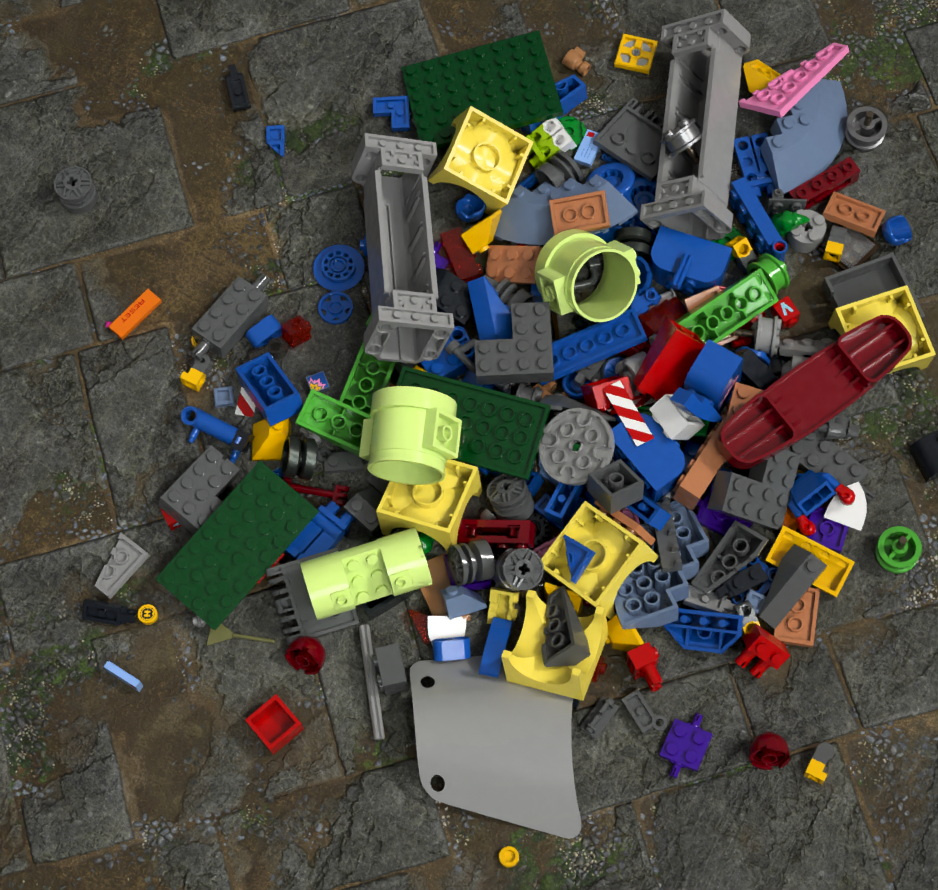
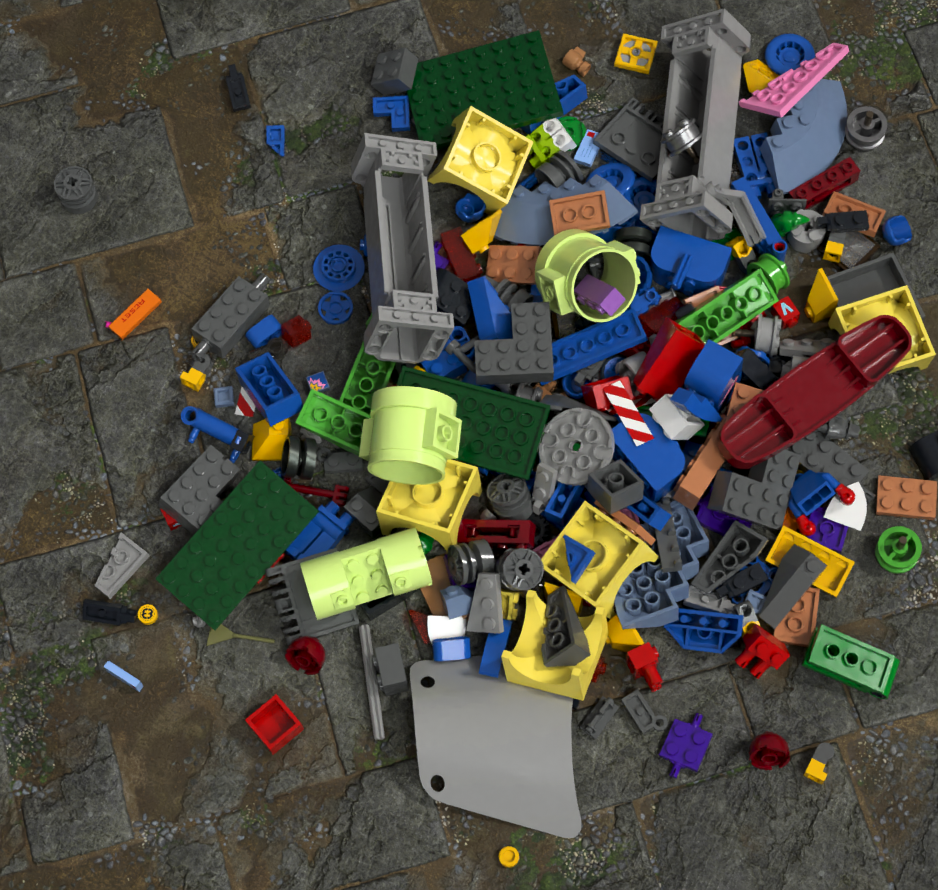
none -> dark grey brick [371,48,418,96]
none -> light grey wing [466,572,504,634]
none -> light grey hinge [532,462,558,515]
none -> medium lavender brick [574,274,626,316]
none -> black tile [675,302,695,319]
none -> light grey hinge [706,181,767,247]
none -> blue wheel [765,33,815,75]
none -> hinge [802,624,900,700]
none -> yellow slope [804,268,838,323]
none -> black hinge [815,210,869,233]
none -> nougat plate [875,475,937,520]

